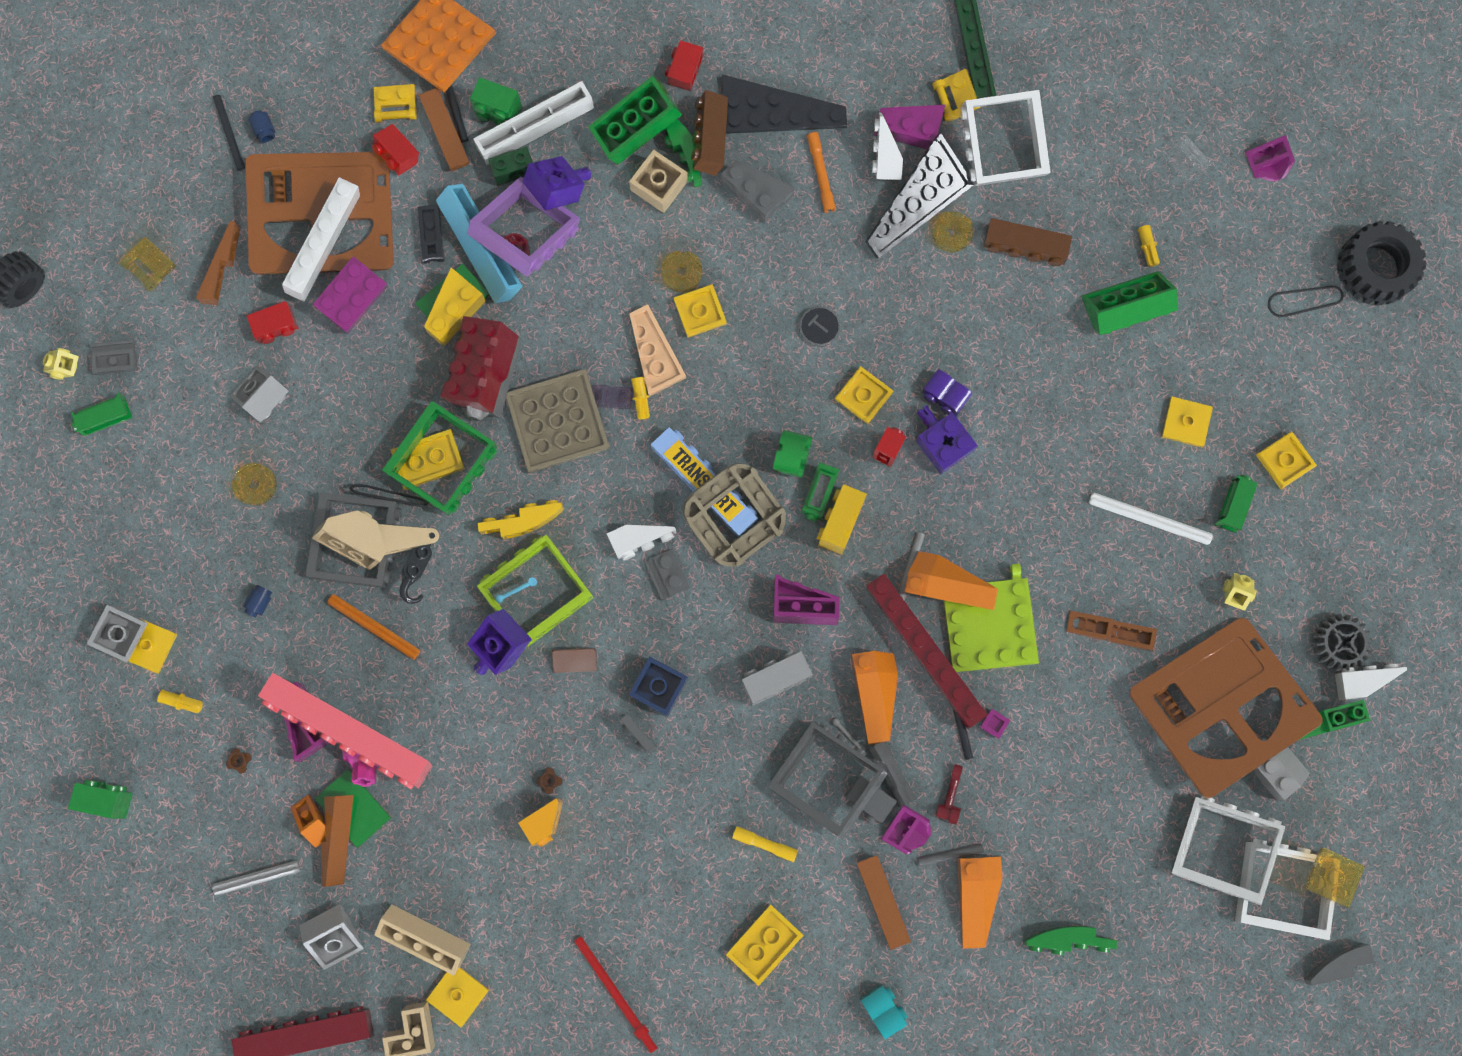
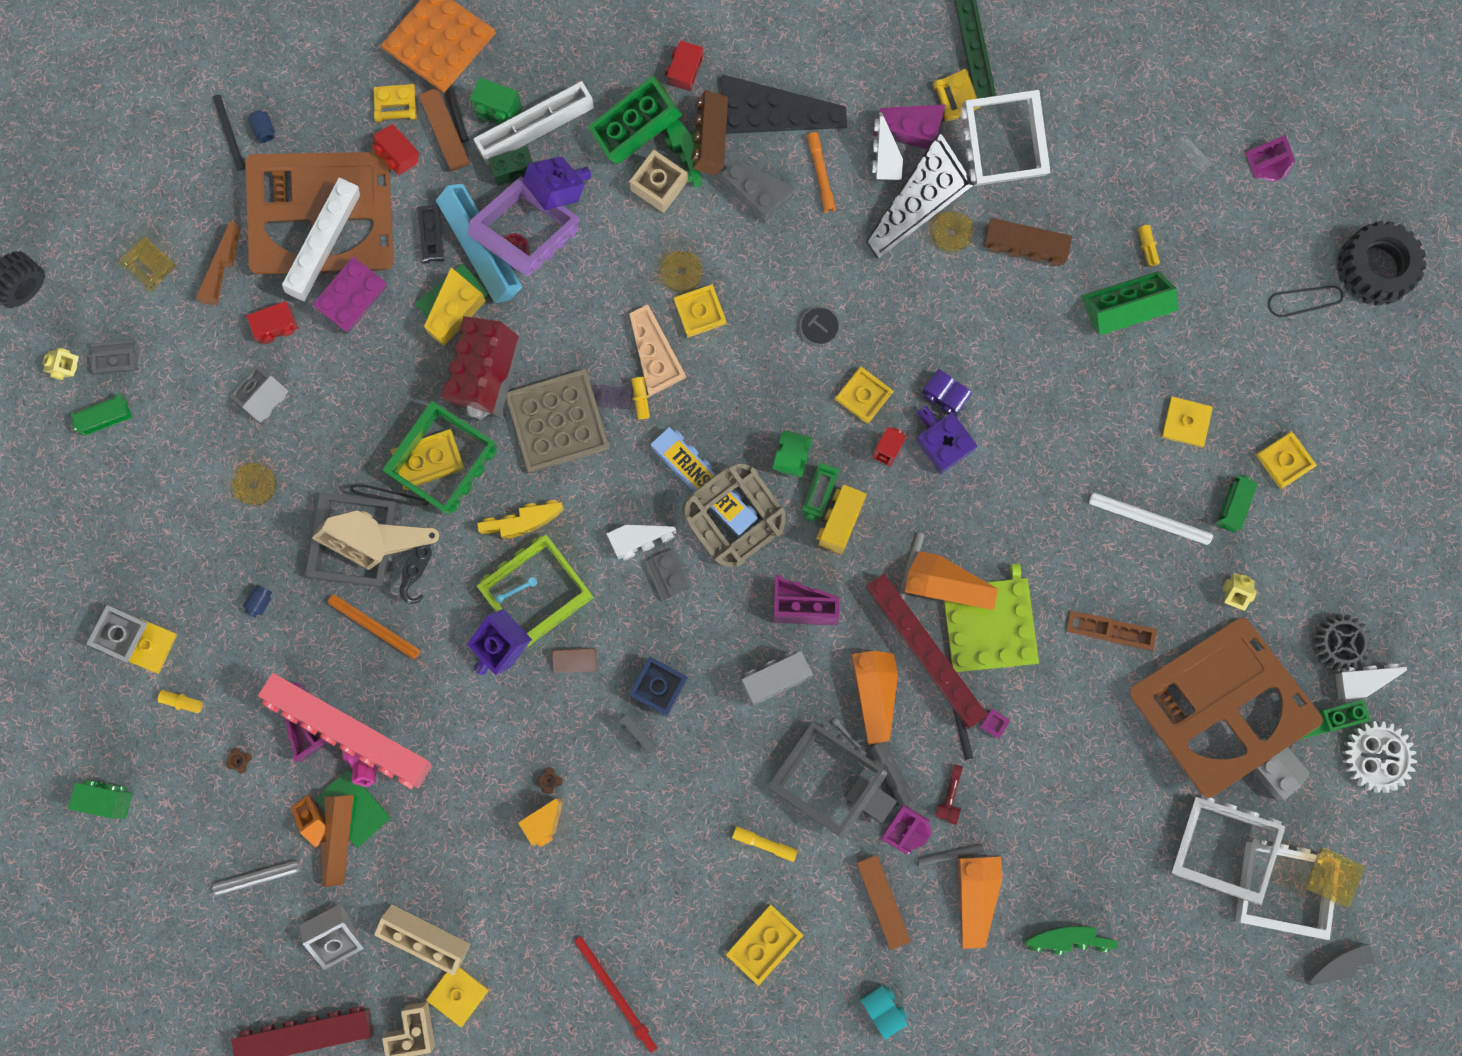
none -> white gear [1342,721,1417,793]

